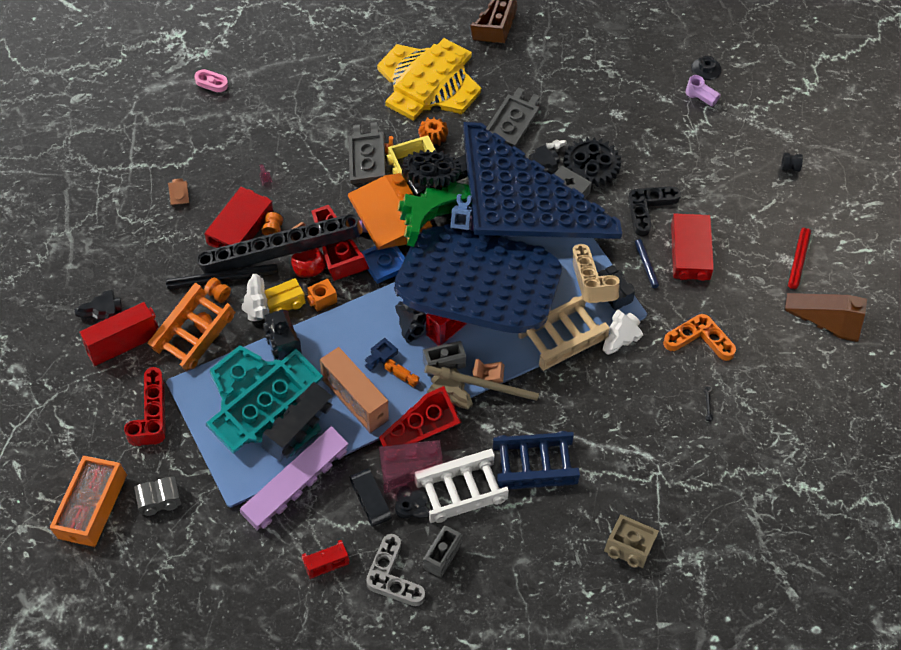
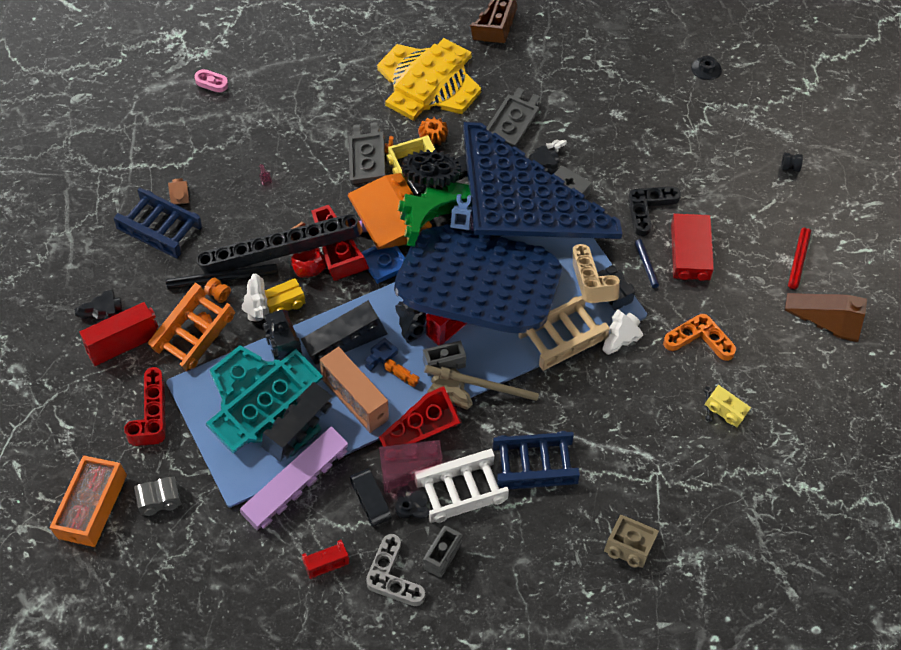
red brick [205,187,273,248] -> none
orange wheel [262,212,283,236] -> none
orange brick [306,278,337,312] -> none
nougat bracket [472,359,505,383] -> none
black gear [563,137,621,187] -> none
lavender piece [686,75,721,107] -> none
none -> dark blue fence [114,187,202,259]
none -> black wedge [301,300,388,365]
none -> light yellow bracket [704,385,751,427]

